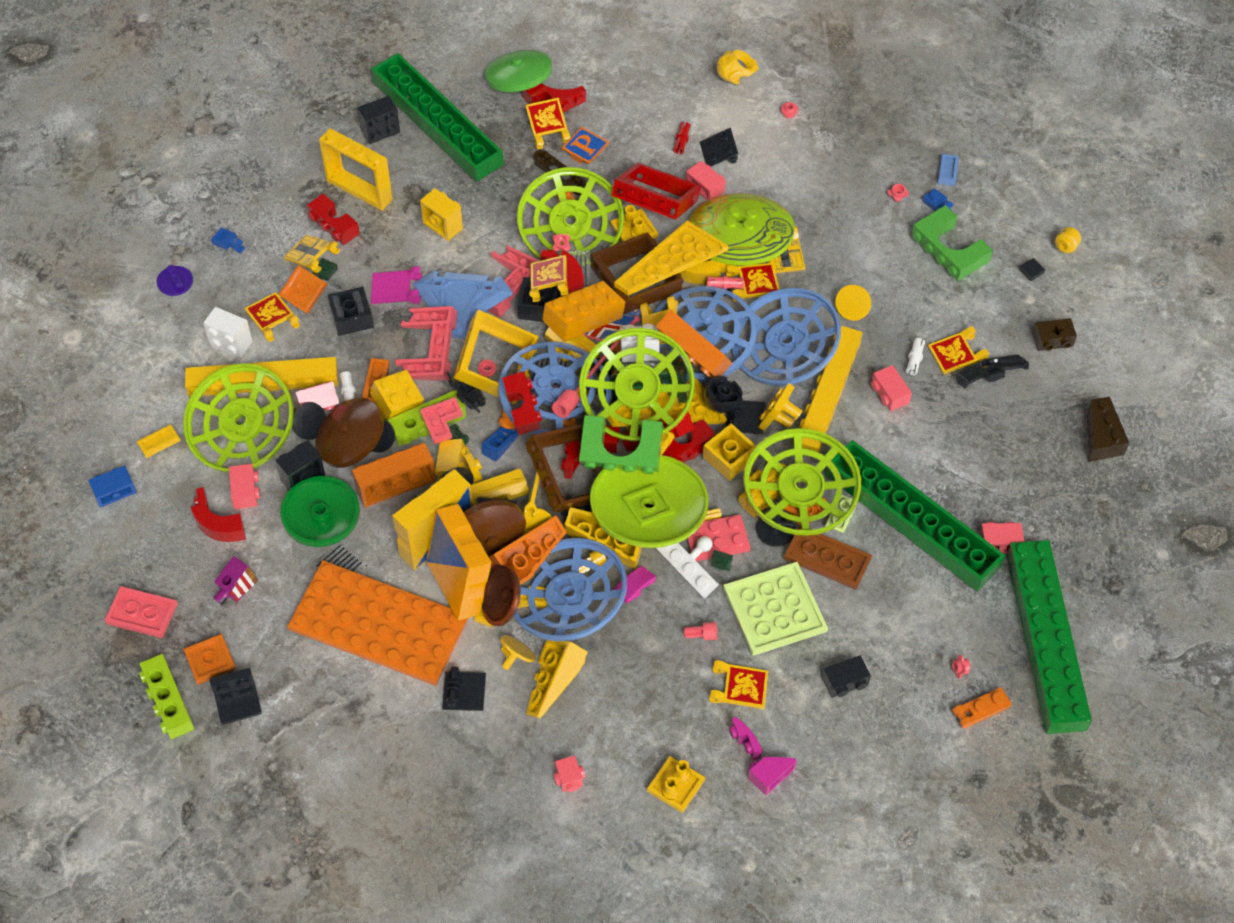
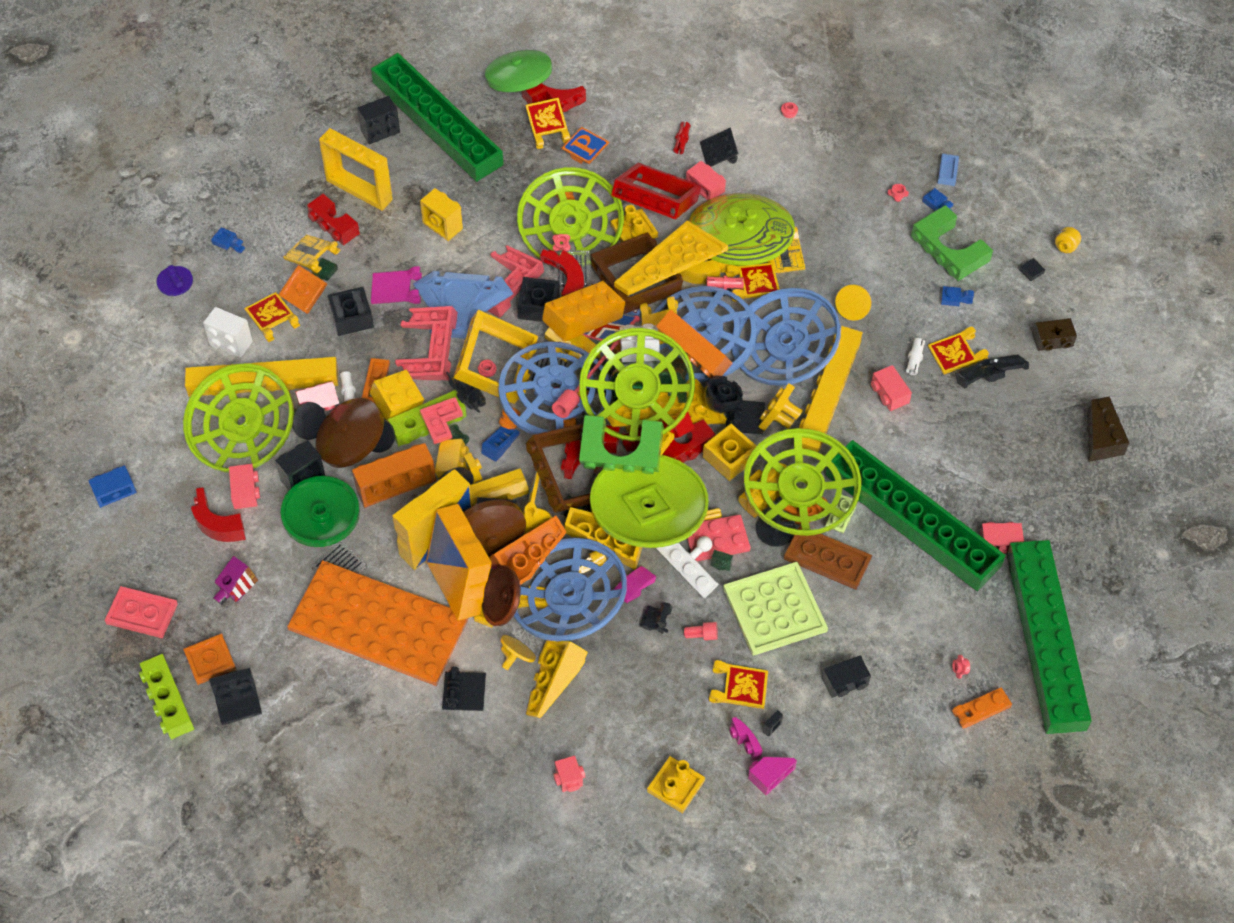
yellow plate [136,424,180,458] -> none
red arch [502,371,542,435] -> none
flag [530,255,568,302] -> none
dark brown beam [533,150,586,195] -> none
yellow helmet [717,50,759,85] -> none
none -> black piece [640,602,673,634]
none -> black tile [763,710,783,737]
none -> blue plate [941,286,974,307]

